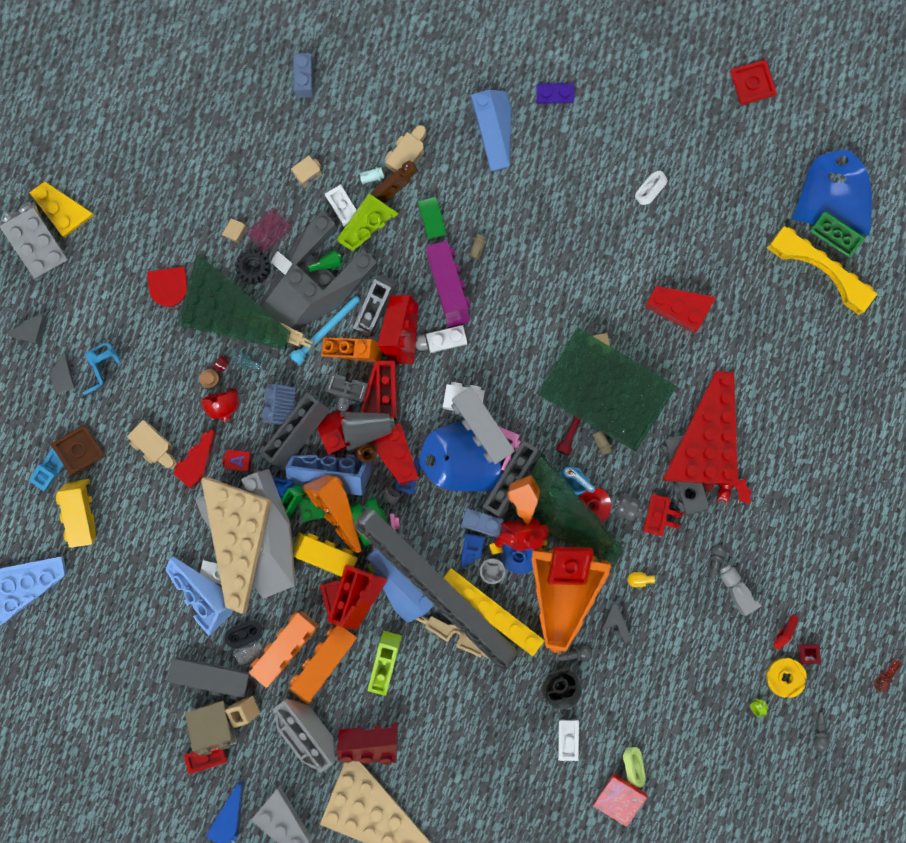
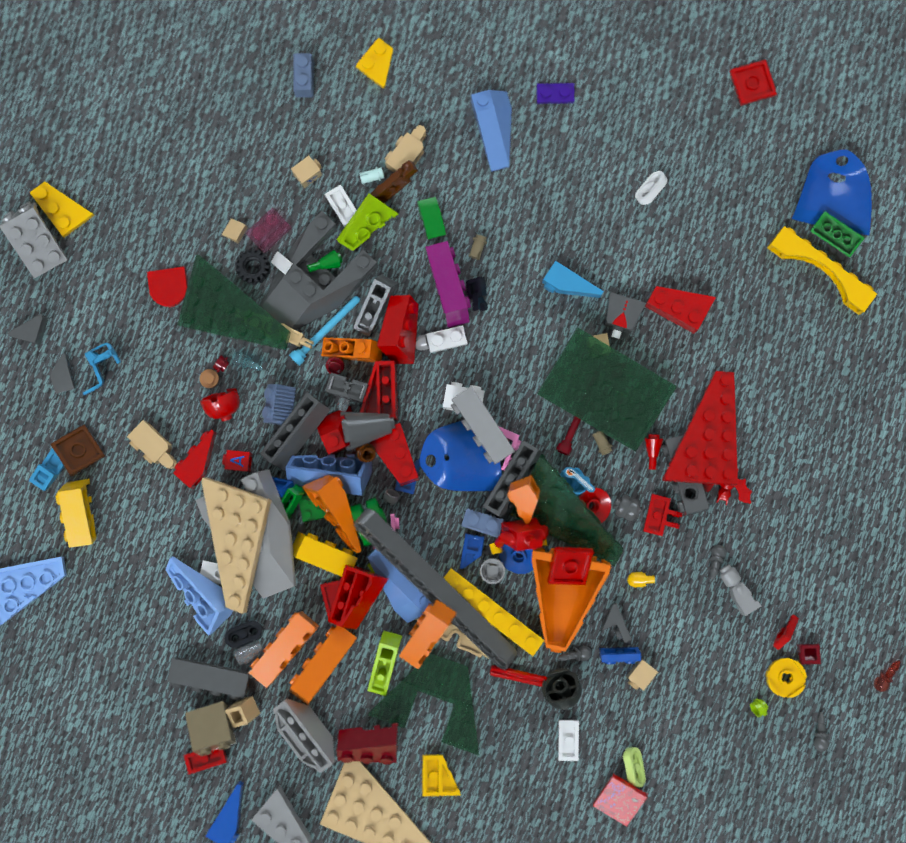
none -> dark red plate [325,356,345,375]
none -> yellow wing [355,38,393,89]
none -> clear green wing [368,653,479,756]
none -> orange wedge [399,599,457,669]
none -> yellow wing [422,754,460,796]
none -> black plate [466,277,488,312]
none -> red axle [490,665,547,687]
none -> dark azure slope [542,261,604,298]
none -> blue plate [599,647,641,664]
none -> dark grey torso [605,292,645,341]
none -> tan brick [626,659,658,691]
none -> red cone [644,434,663,470]

